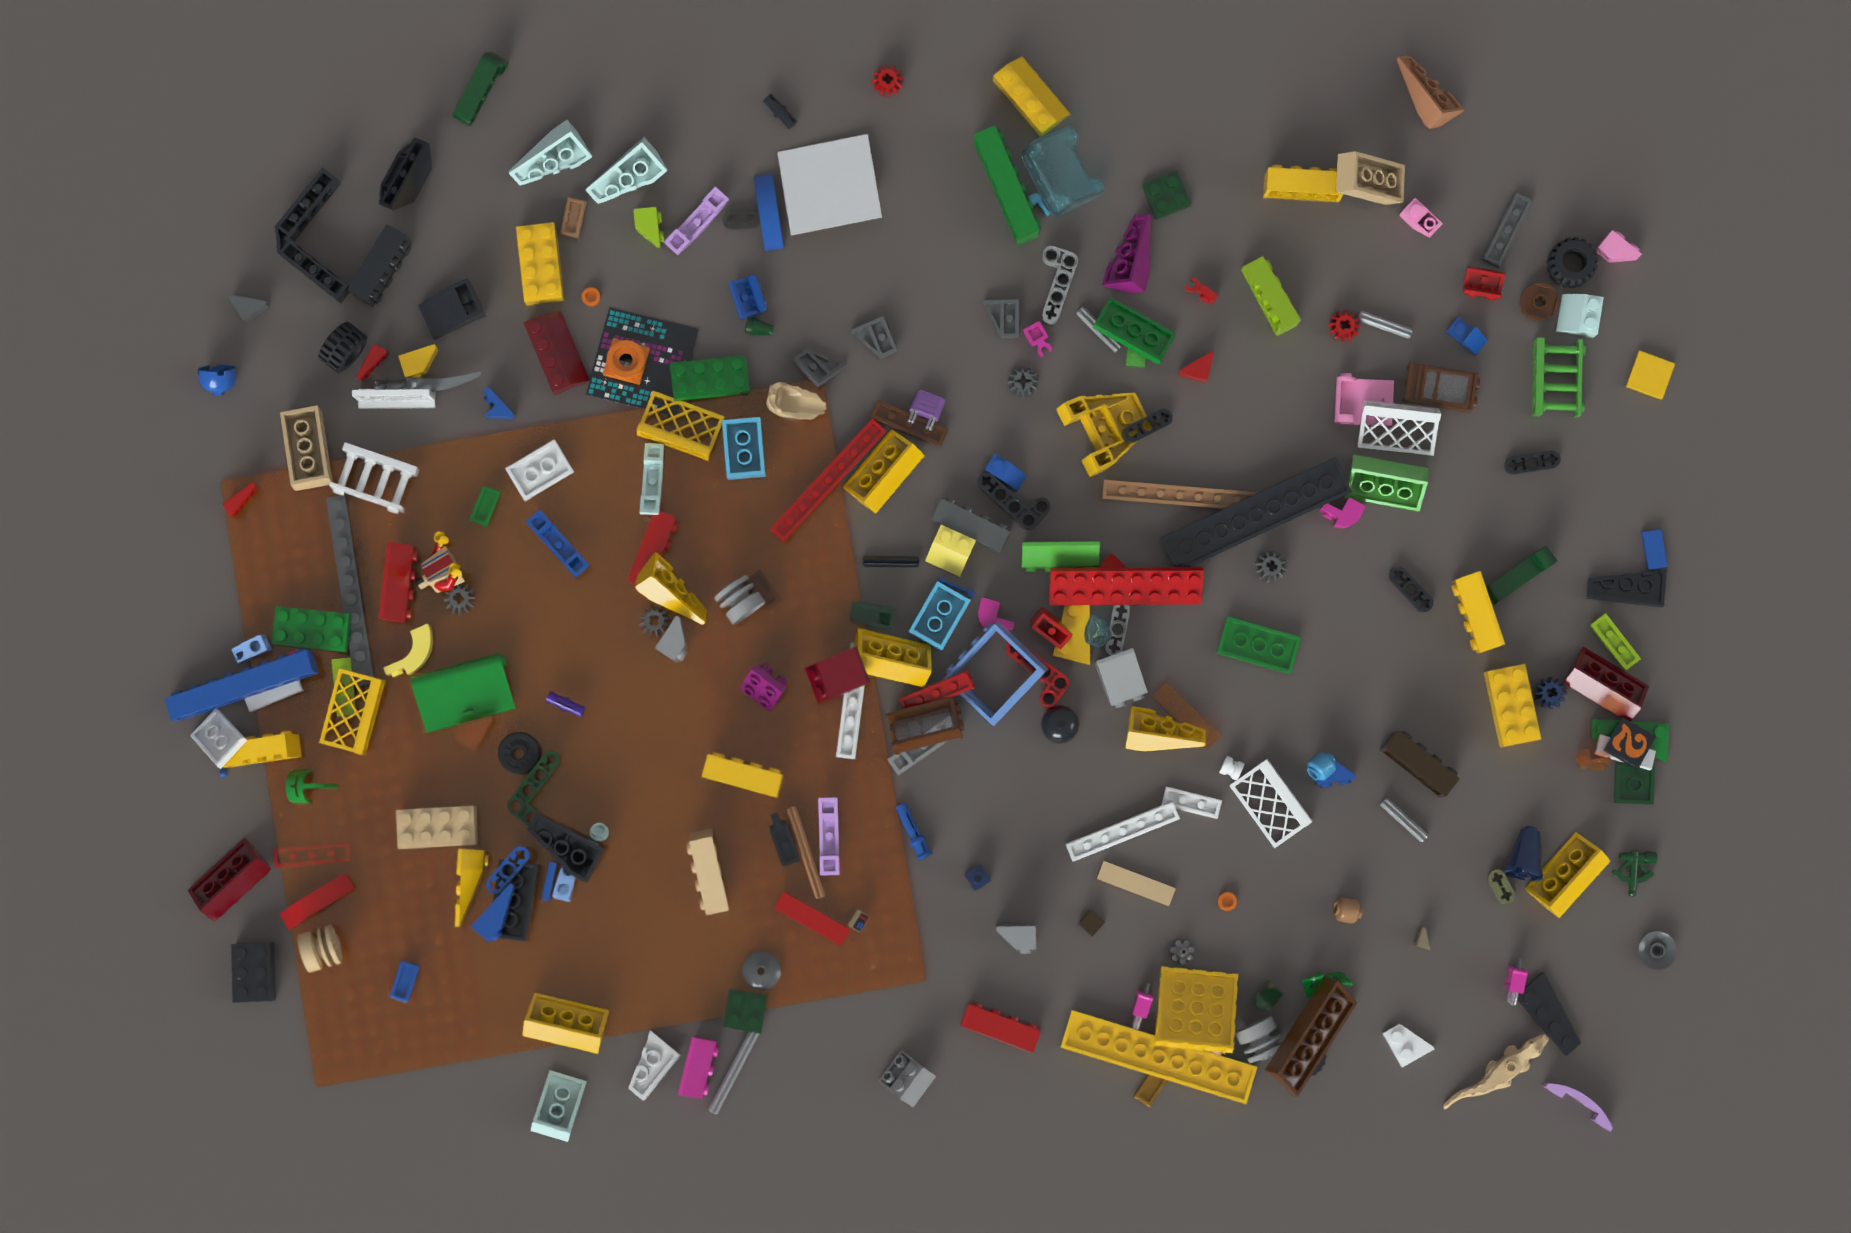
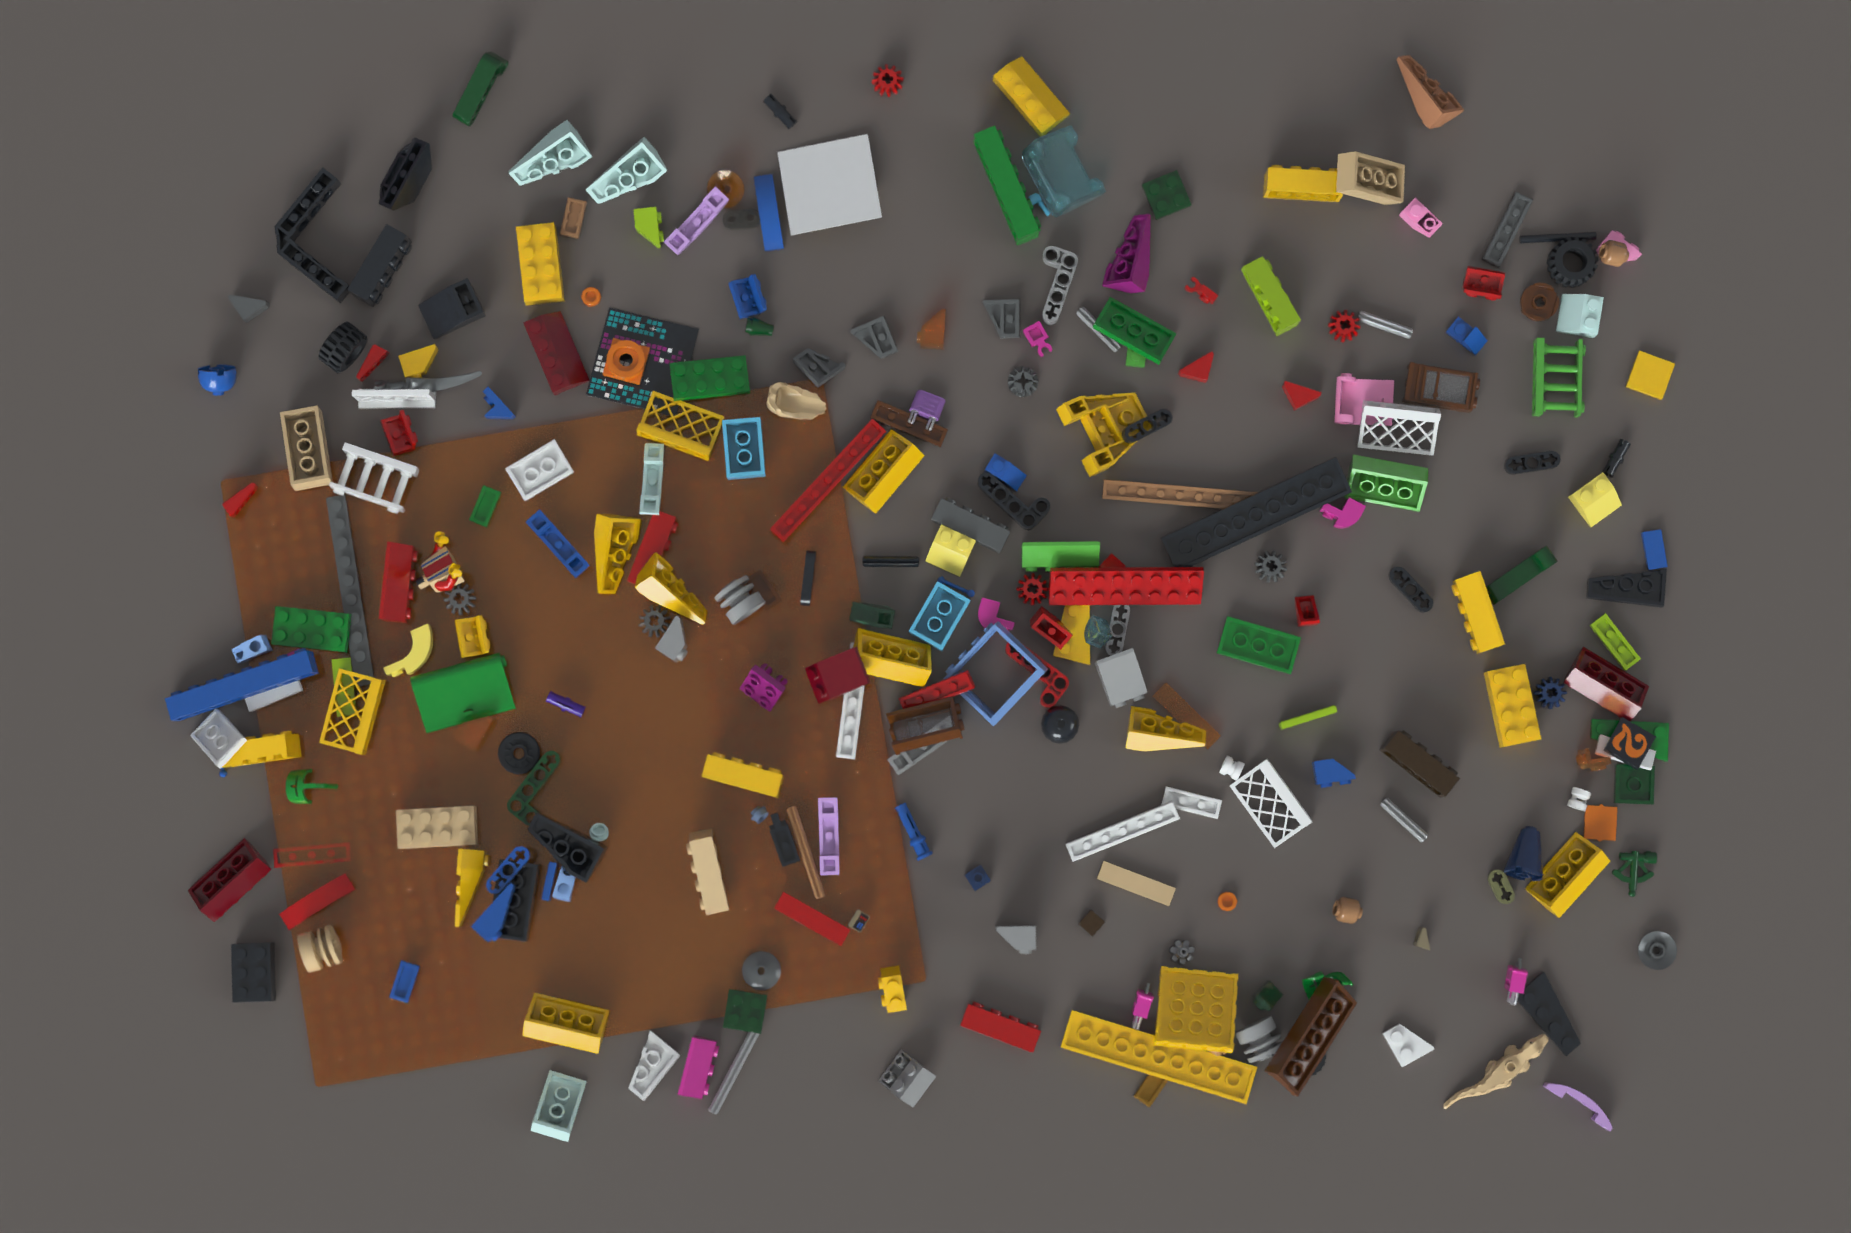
dark azure head [1307,752,1336,781] -> none
none -> red bracket [381,410,418,456]
none -> yellow bracket [455,615,490,658]
none -> yellow wedge [594,514,641,594]
none -> clear orange dish [707,170,744,208]
none -> sand blue plate [751,806,769,824]
none -> black beam [800,550,816,606]
none -> yellow brick [878,965,907,1013]
none -> clear orange slope [917,309,946,350]
none -> red gear [1016,573,1049,606]
none -> lime tile [1279,705,1337,730]
none -> red slope [1282,381,1321,411]
none -> red slope [1295,595,1320,627]
none -> black bar [1519,232,1597,243]
none -> white wheel [1567,787,1591,811]
none -> light yellow slope [1568,472,1622,528]
none -> orange piece [1583,804,1617,842]
none -> medium nougat head [1599,240,1629,267]
none -> black pin [1602,439,1631,478]

